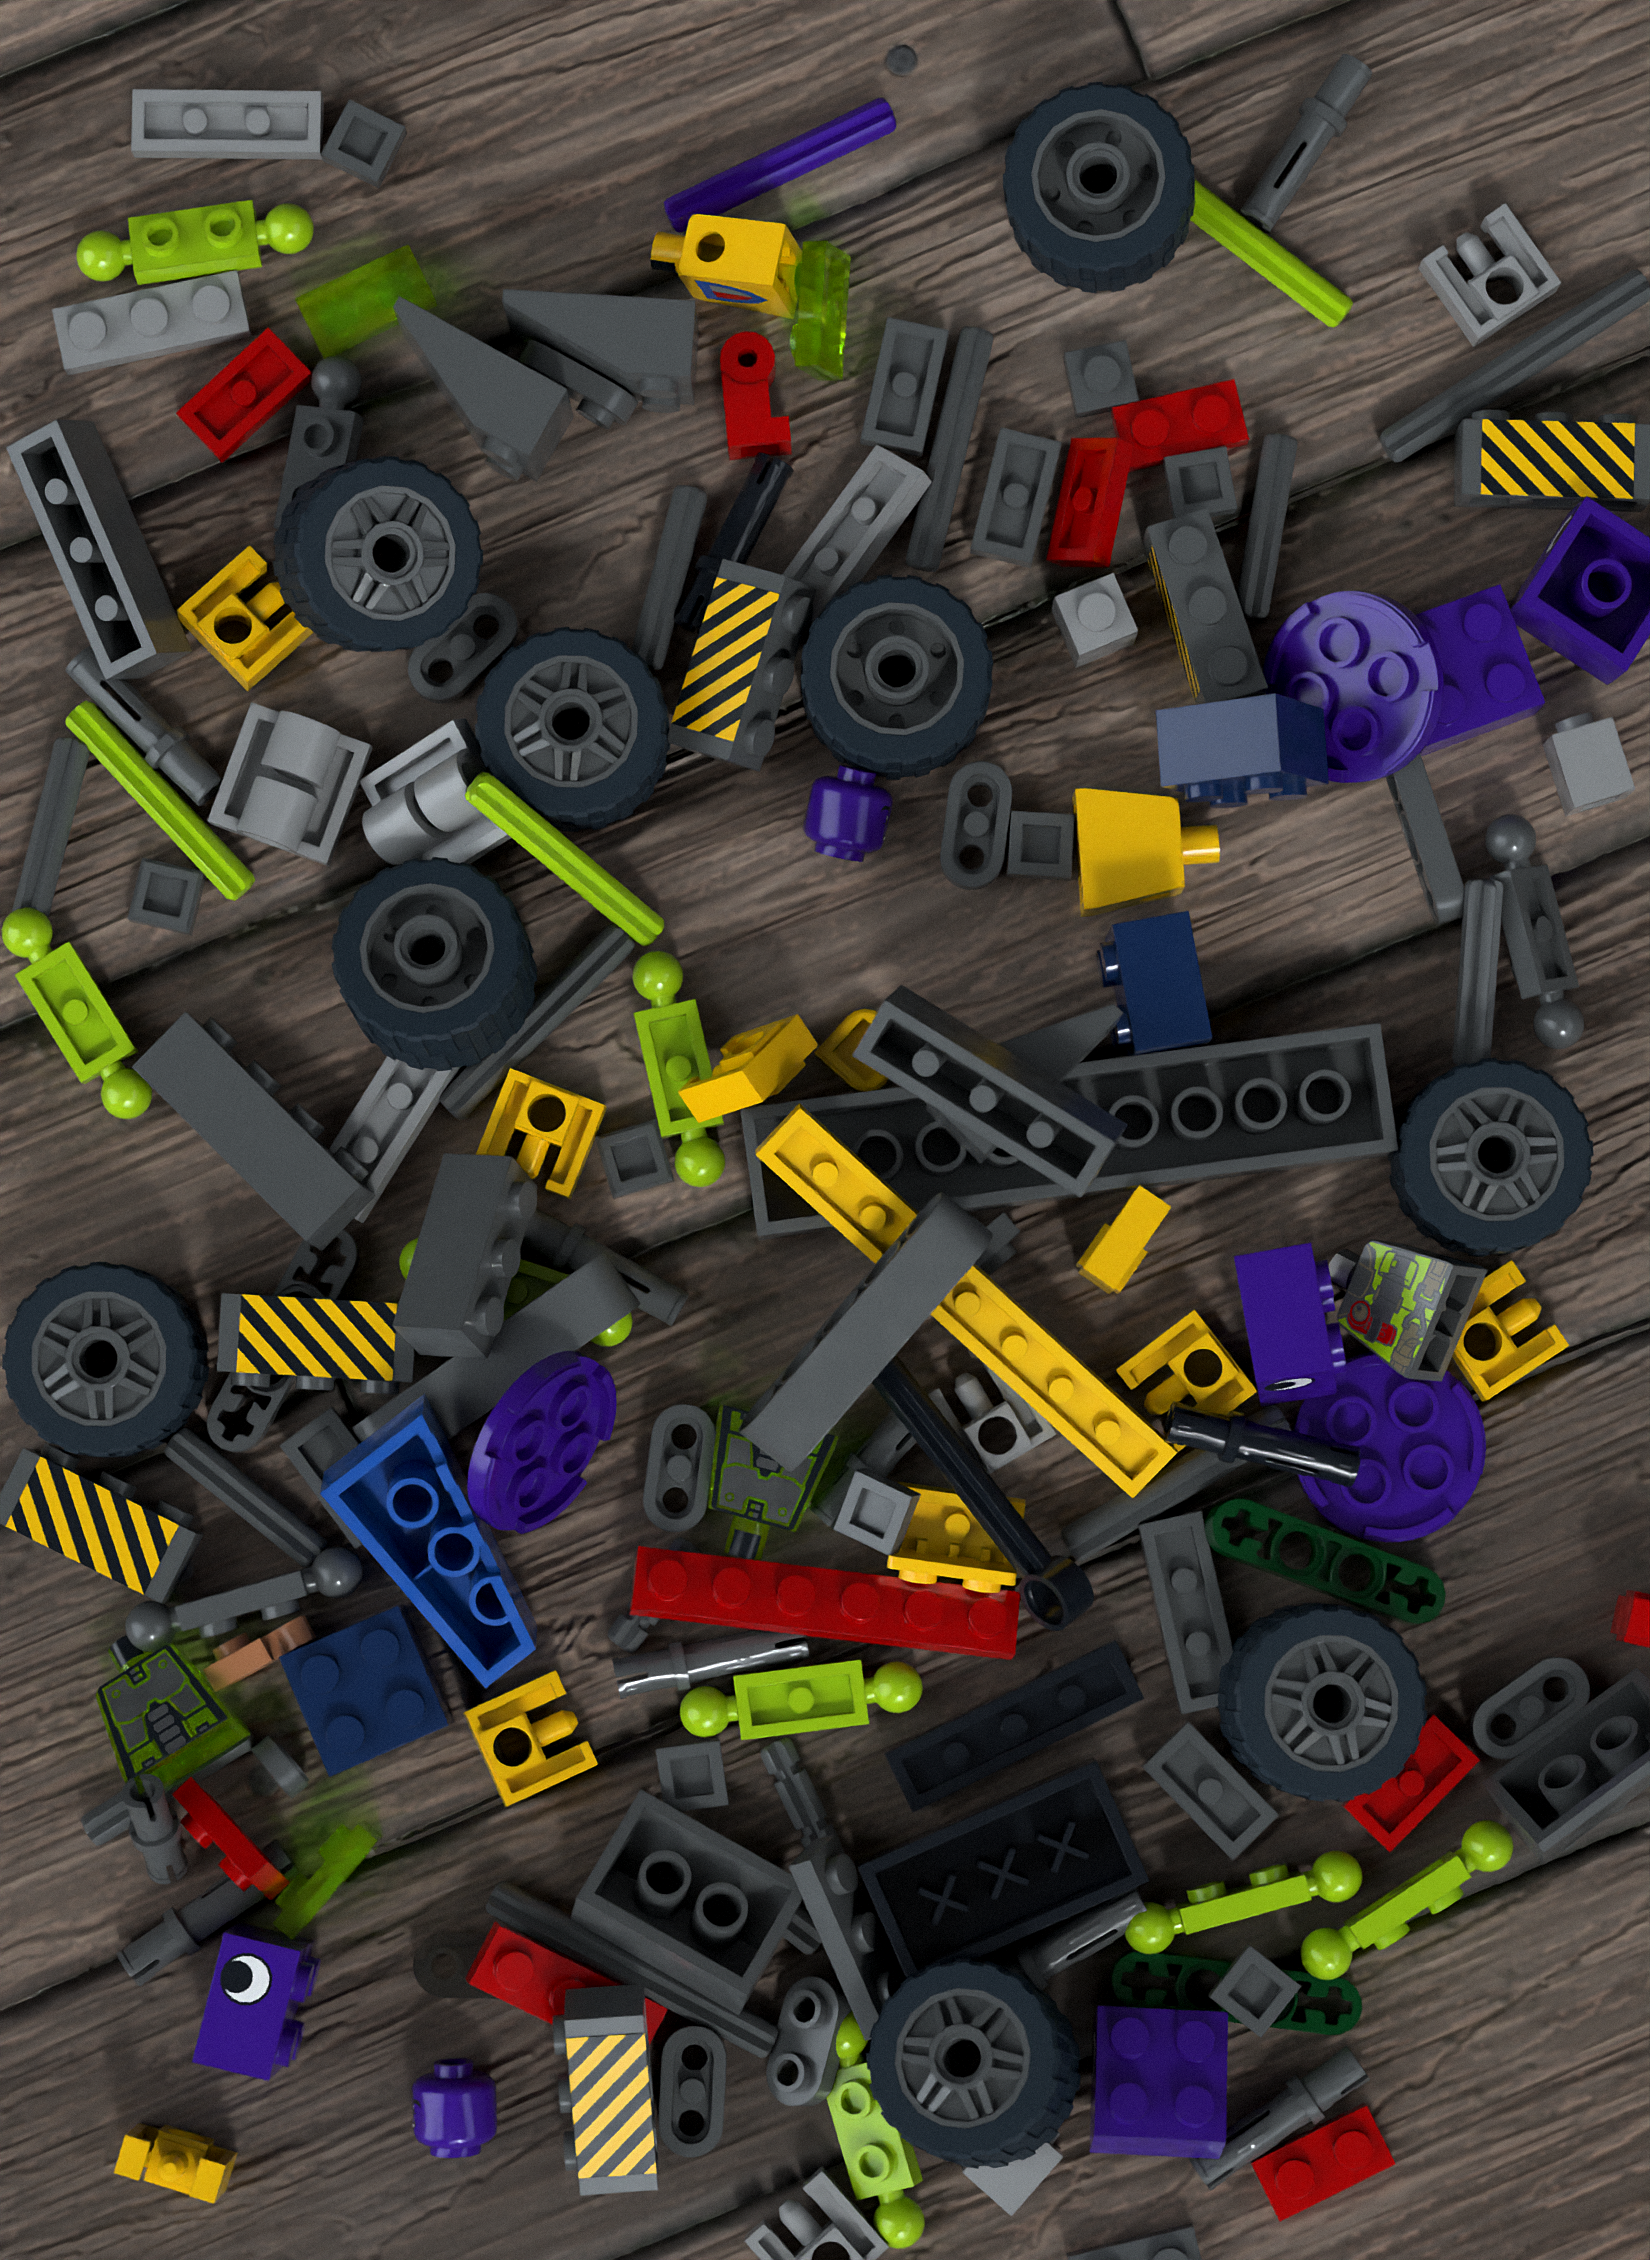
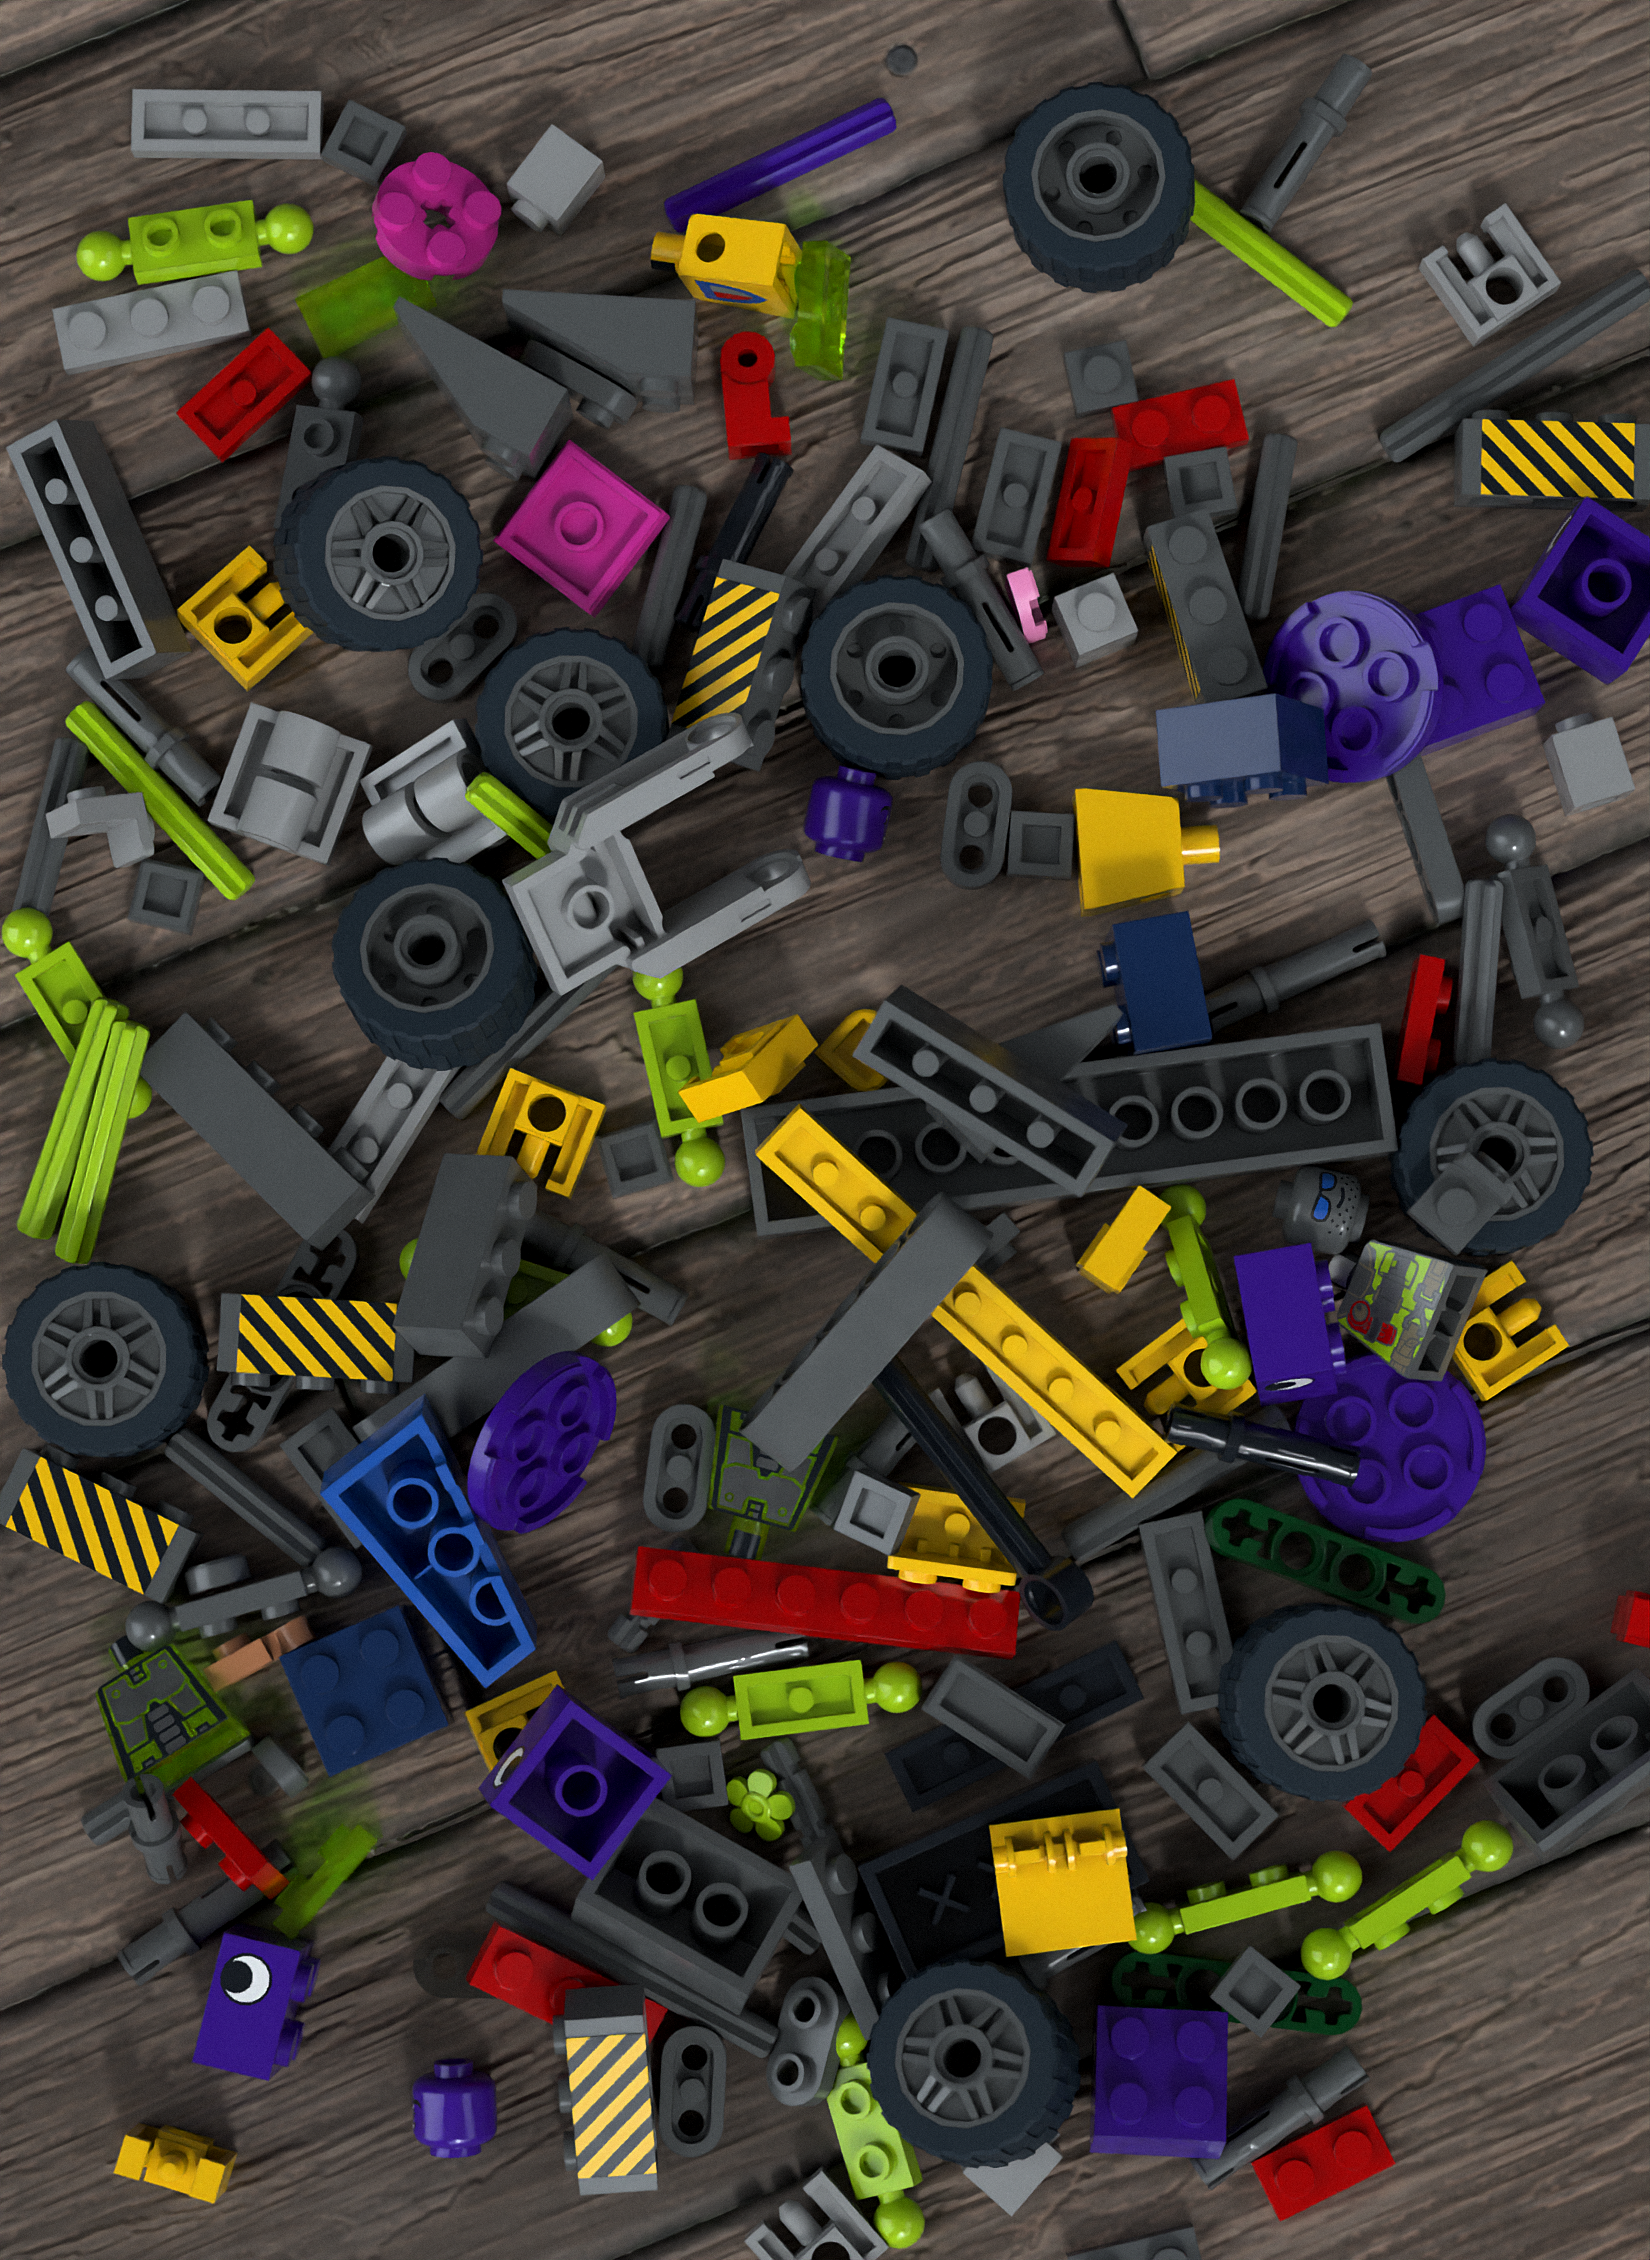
none -> lime axle [16,997,130,1240]
none -> light grey bracket [46,786,155,868]
none -> lime axle [55,1020,150,1264]
none -> dark grey tile [184,1553,252,1595]
none -> dark pink plate [372,152,502,281]
none -> dark purple brick [478,1684,672,1881]
none -> dark pink plate [493,440,671,618]
none -> light grey plate [502,713,811,996]
none -> light grey brick [507,124,605,237]
none -> lime plant [727,1769,795,1841]
none -> dark grey pin [918,507,1045,691]
none -> dark grey tile [921,1654,1065,1779]
none -> yellow hinge [989,1808,1137,1957]
none -> bright pink tile [1004,567,1048,644]
none -> lime plate [1158,1184,1253,1389]
none -> dark grey pin [1205,919,1386,1034]
none -> dark grey head [1272,1164,1370,1255]
none -> red plate [1390,954,1453,1090]
none -> dark grey bracket [1406,1150,1514,1256]

